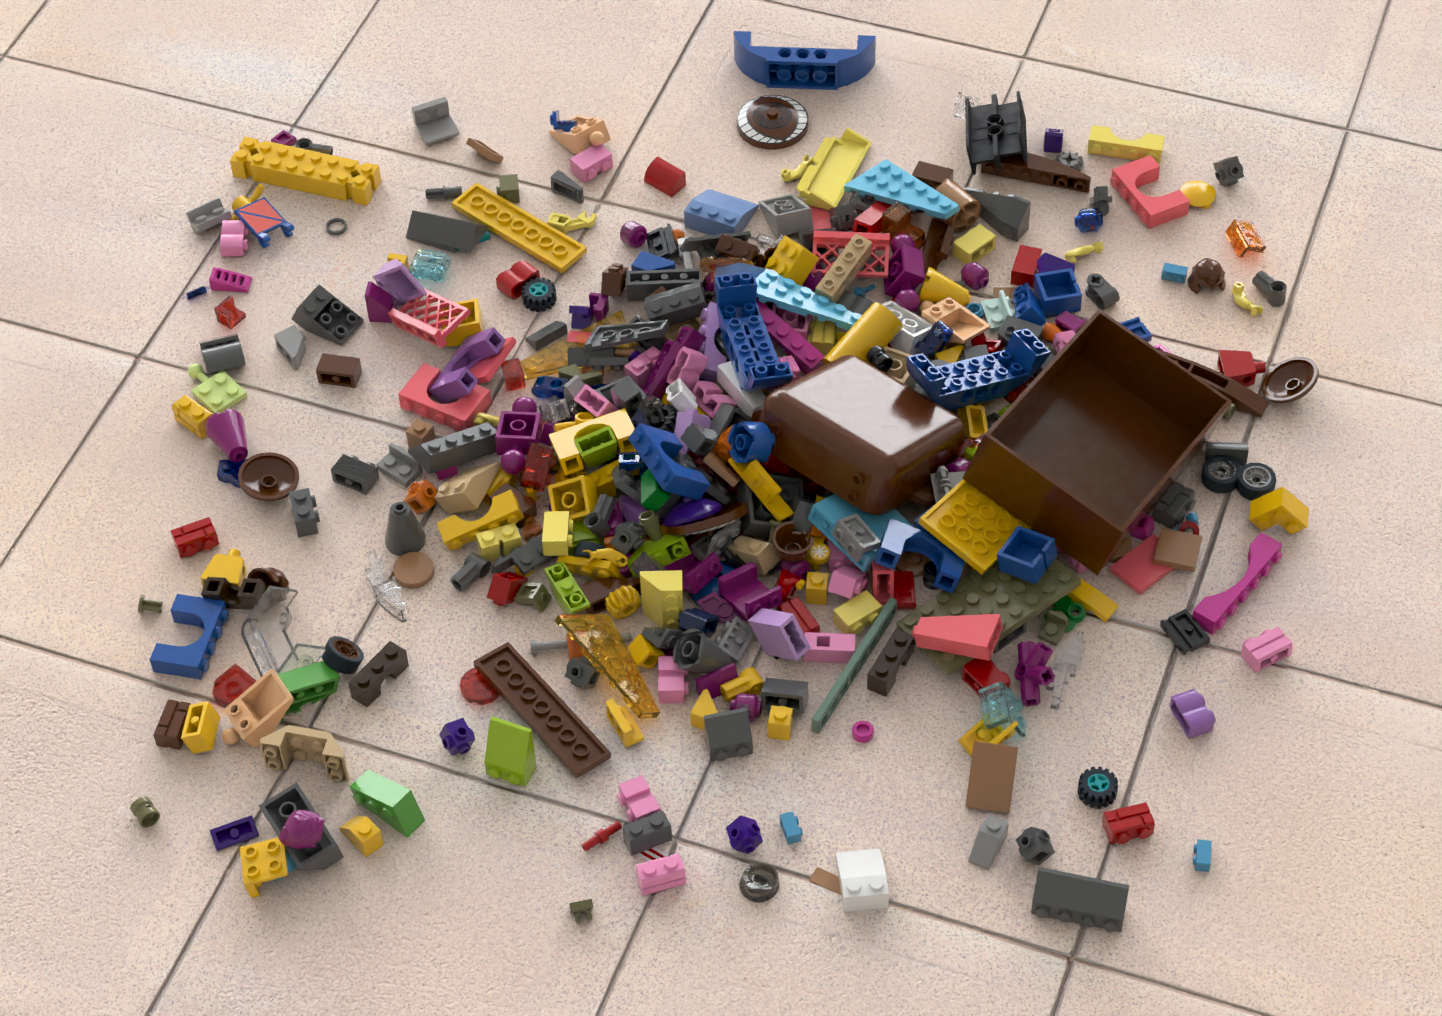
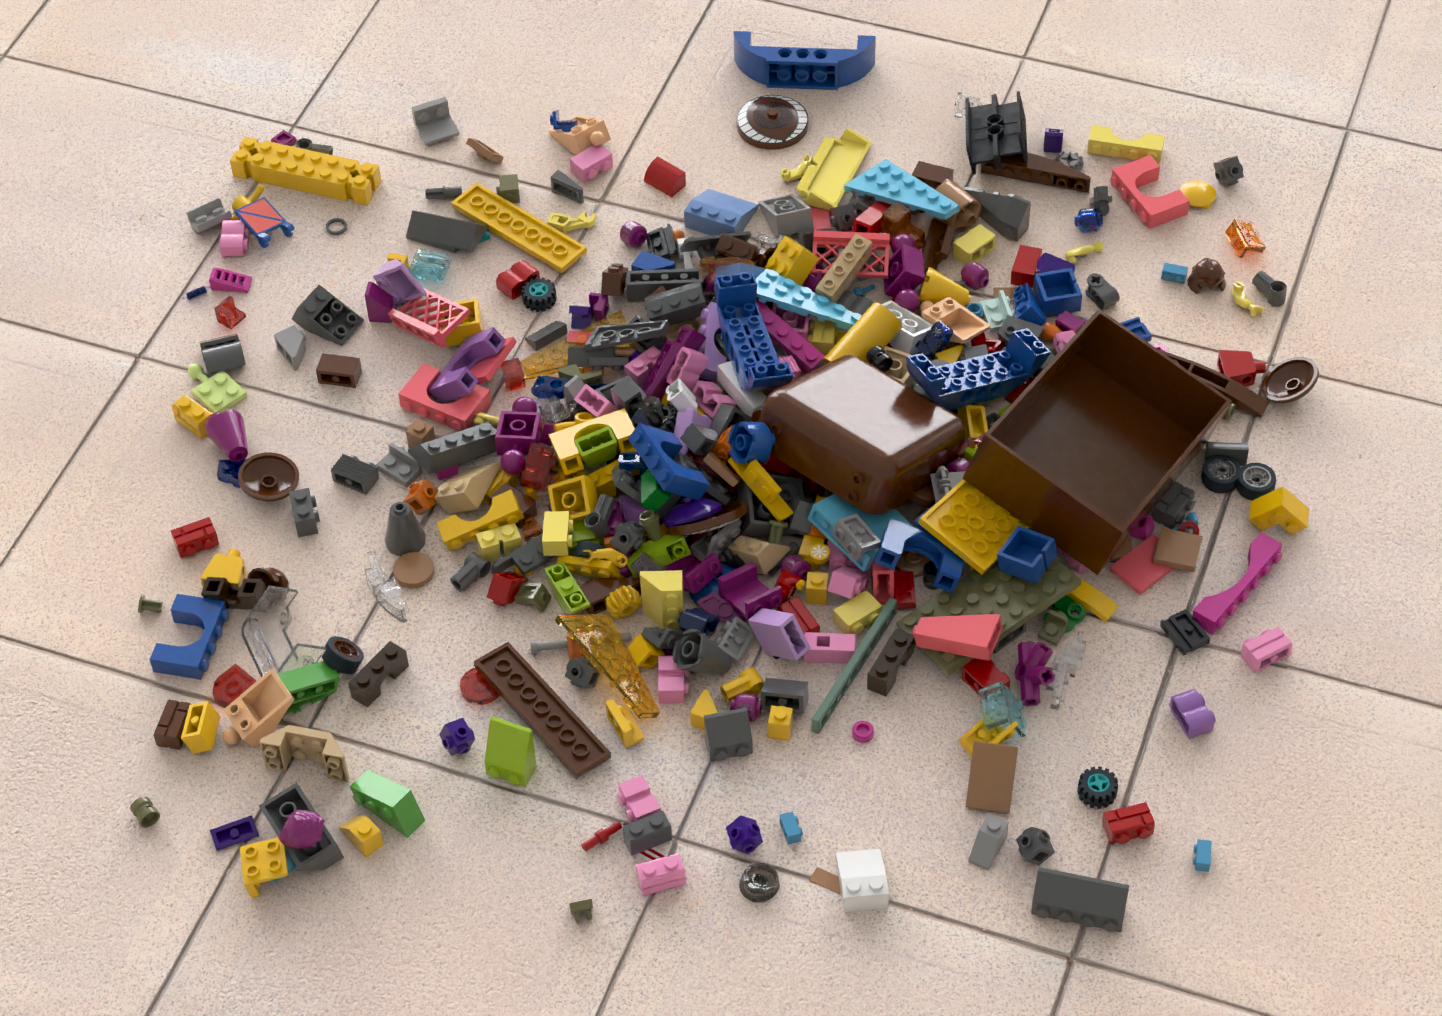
magenta slope [696,663,739,699] -> none
reddish brown helmet [772,521,814,563] -> none

